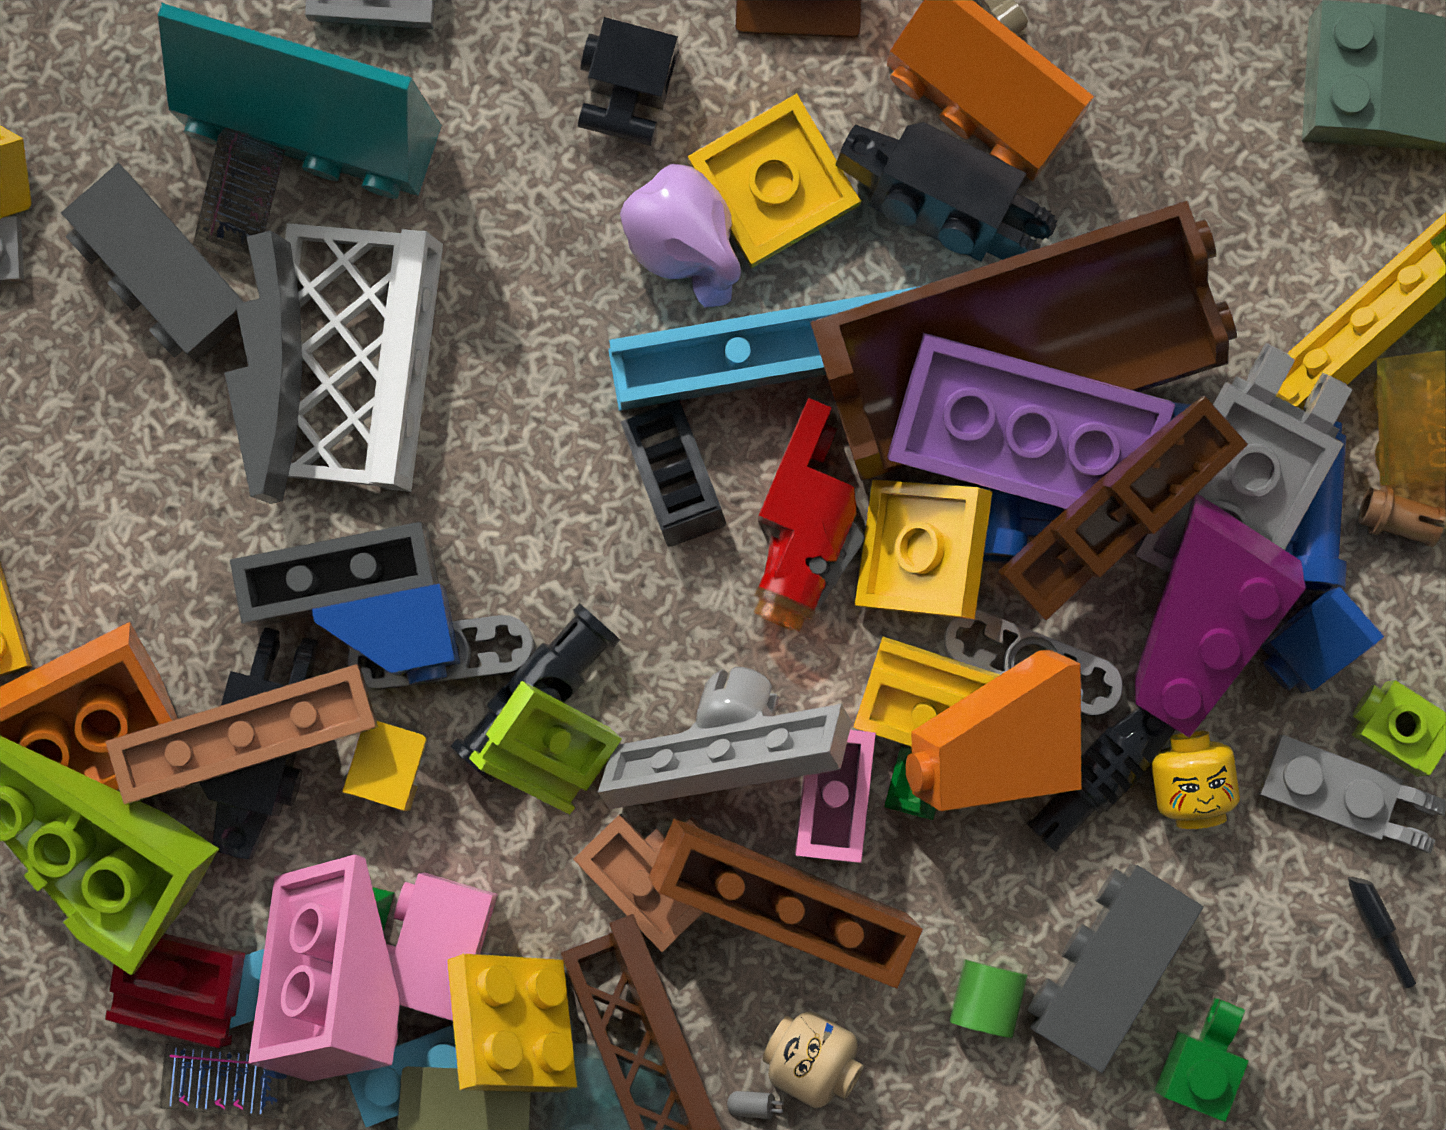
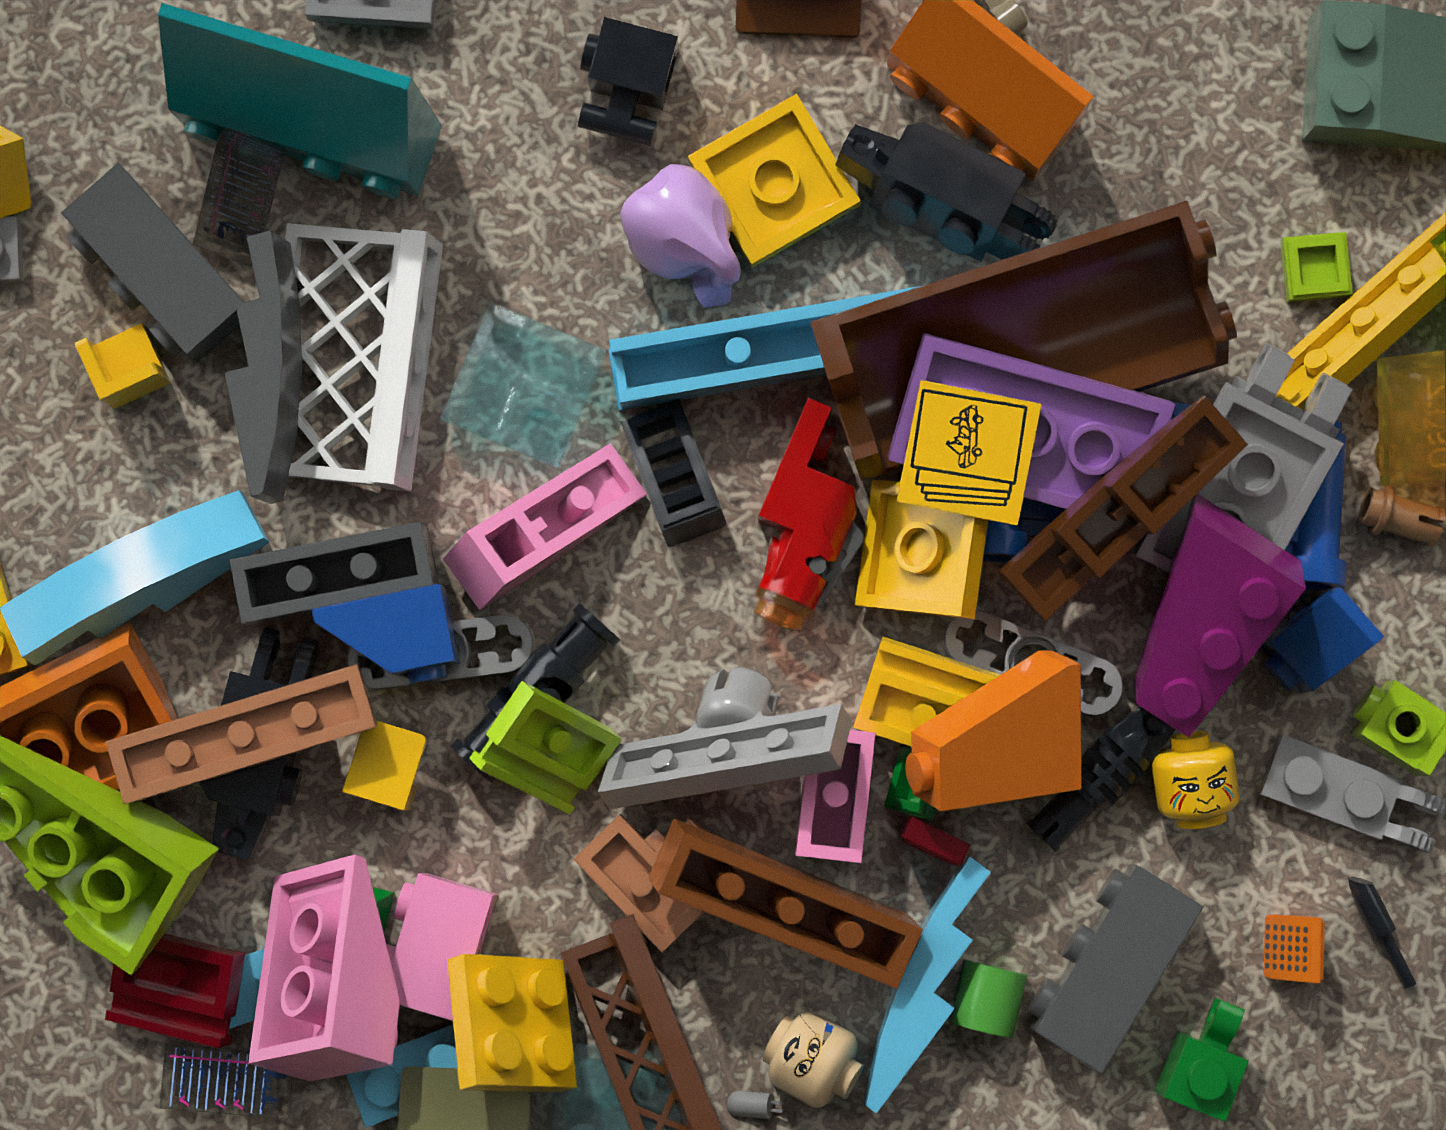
none -> medium azure slope [0,490,270,666]
none -> yellow panel [75,323,171,409]
none -> clear light blue plate [440,302,607,468]
none -> bright pink slope [443,443,647,610]
none -> medium azure slope [864,856,991,1114]
none -> yellow sticker [896,380,1042,526]
none -> dark red tile [899,816,971,867]
none -> orange slope [1264,914,1325,983]
none -> lime tile [1280,232,1353,303]

